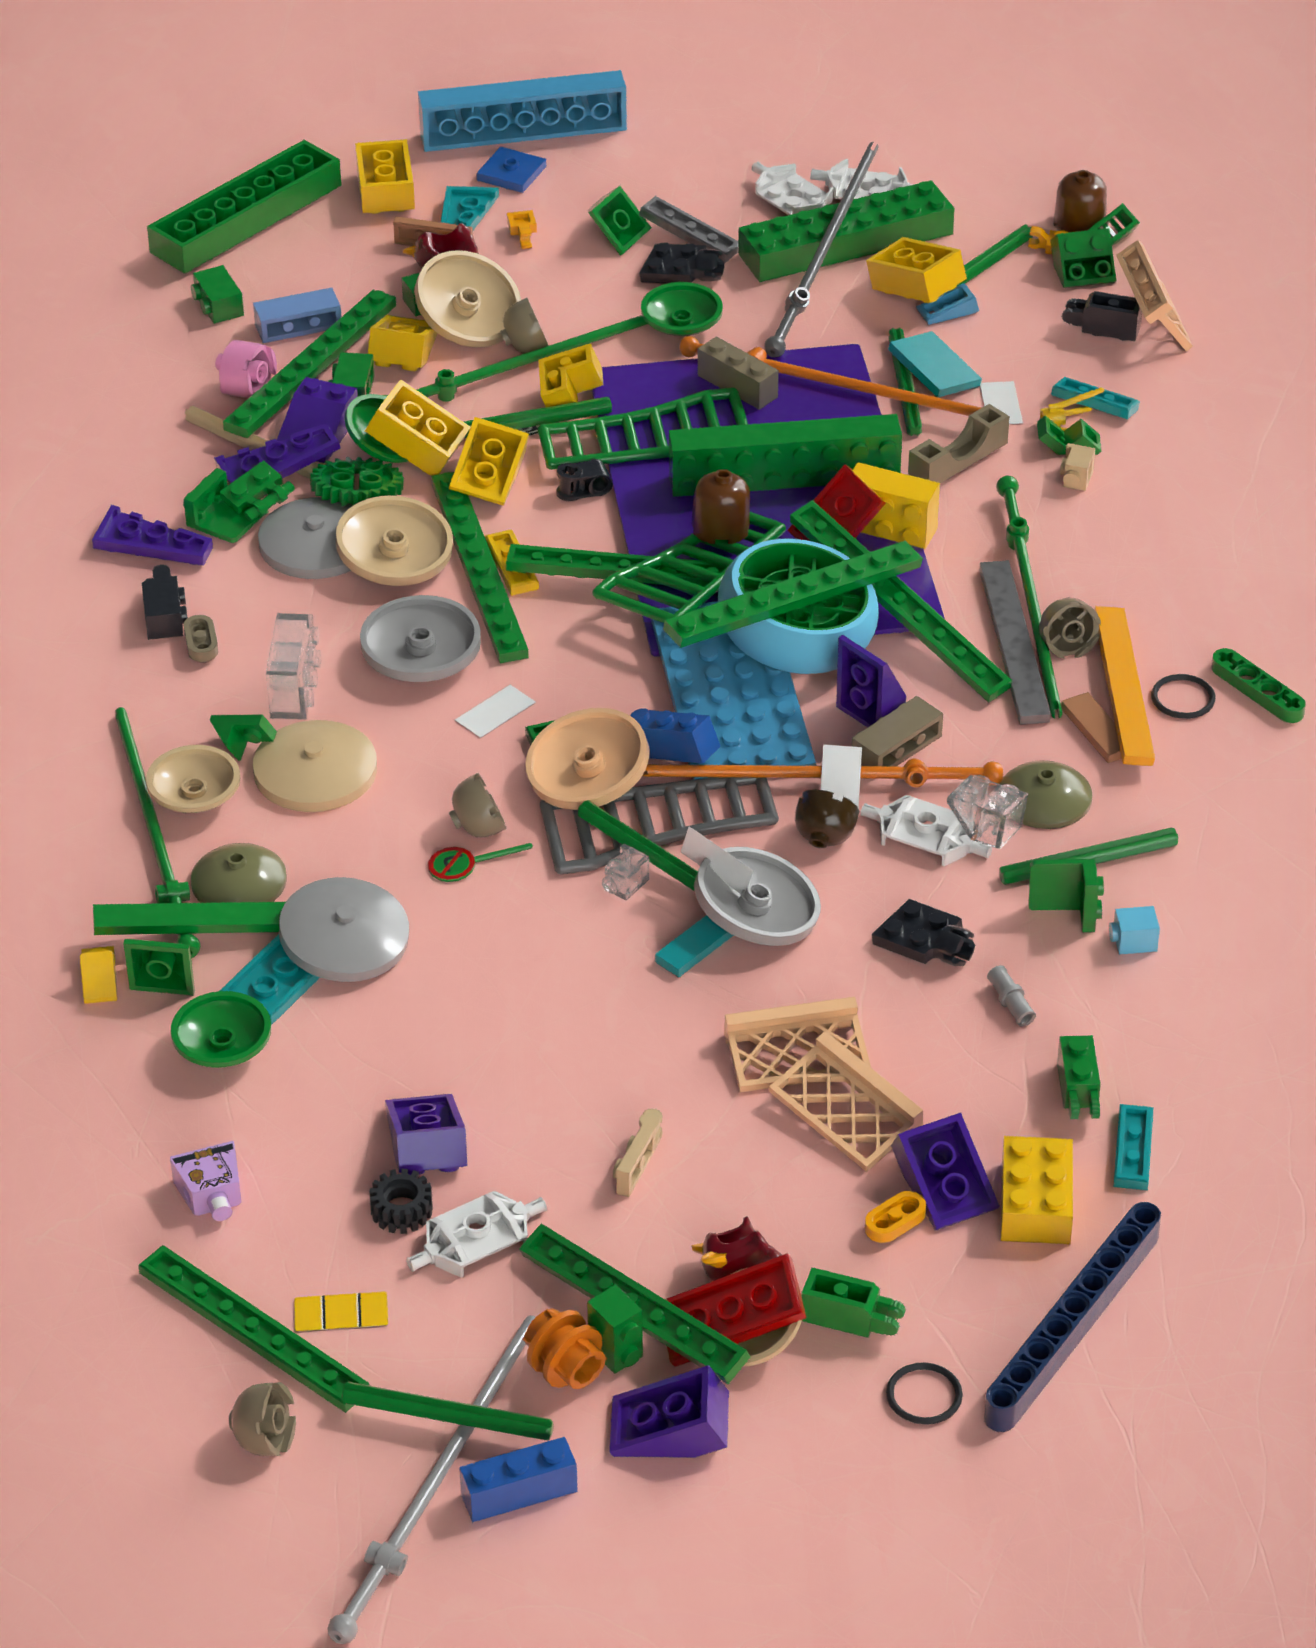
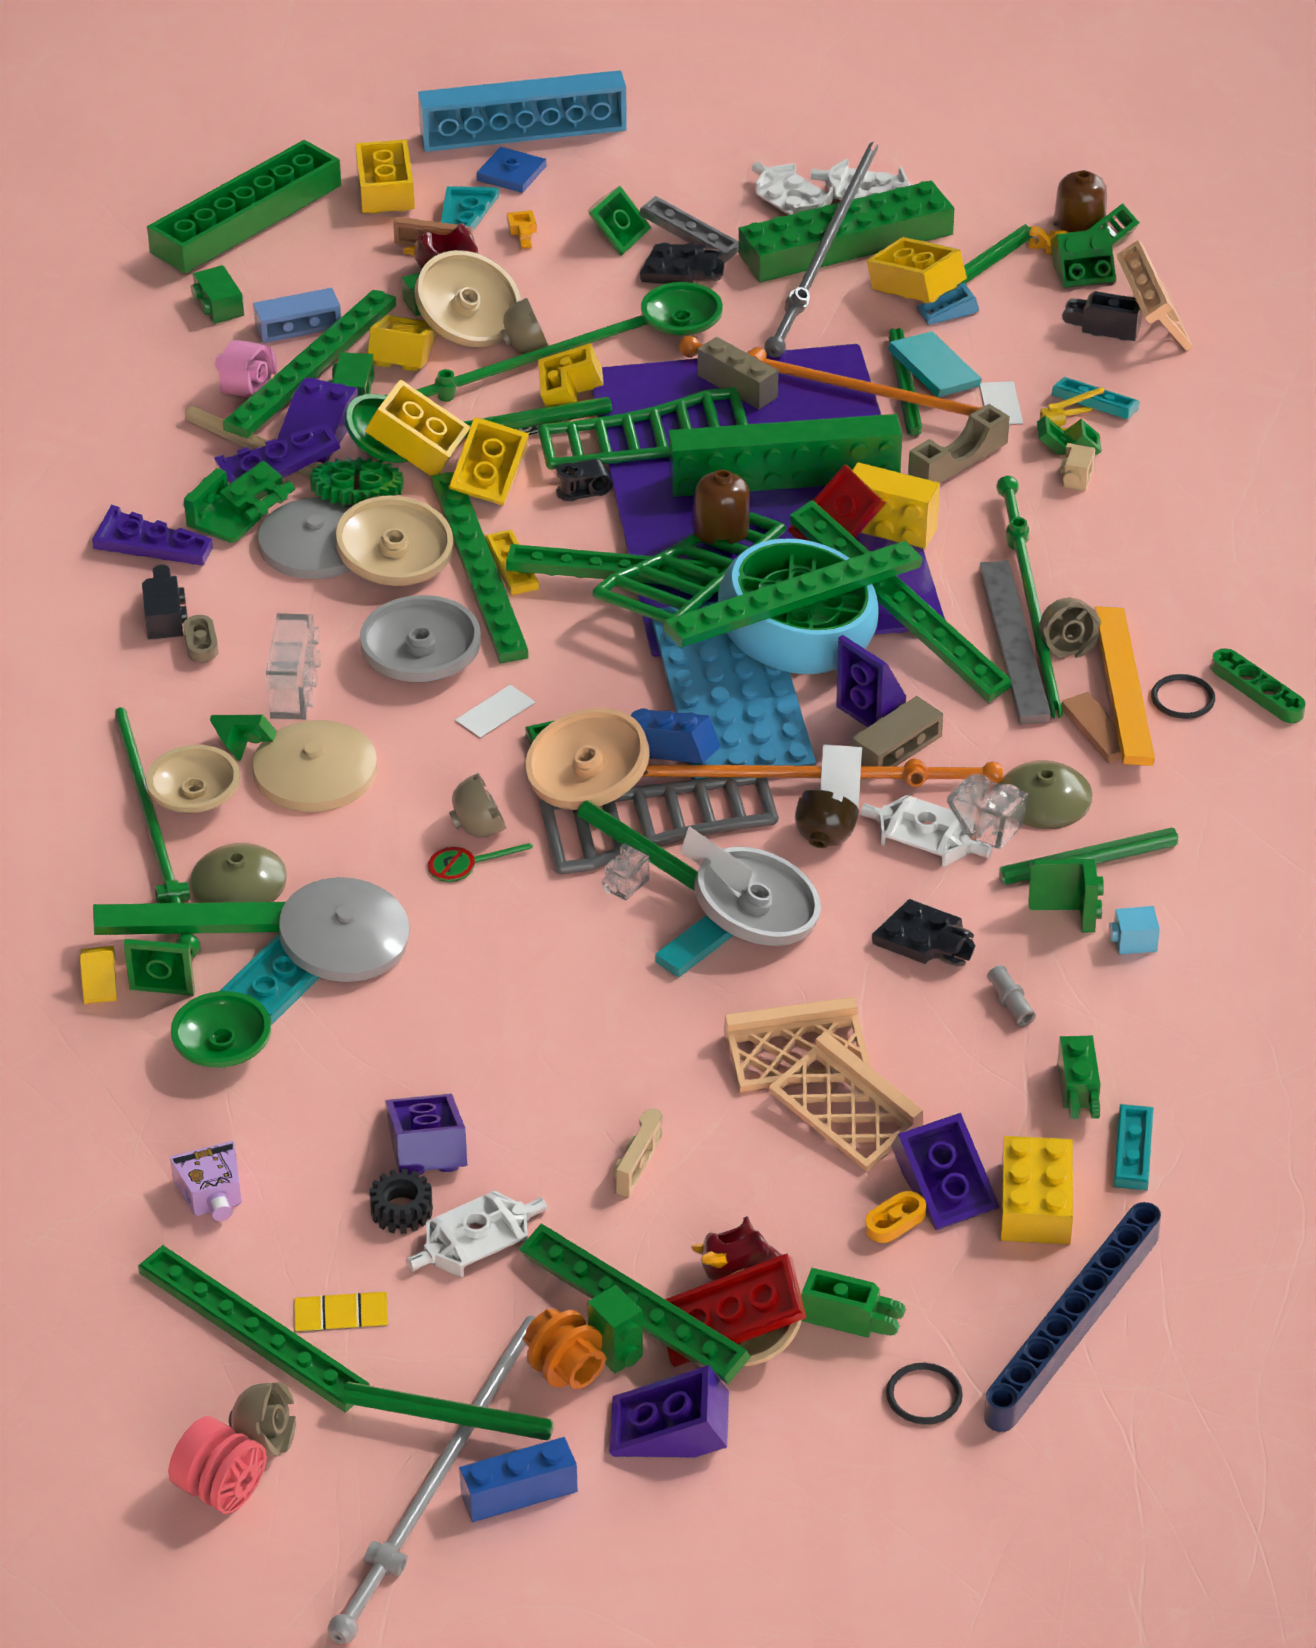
none -> coral wheel [168,1416,267,1514]

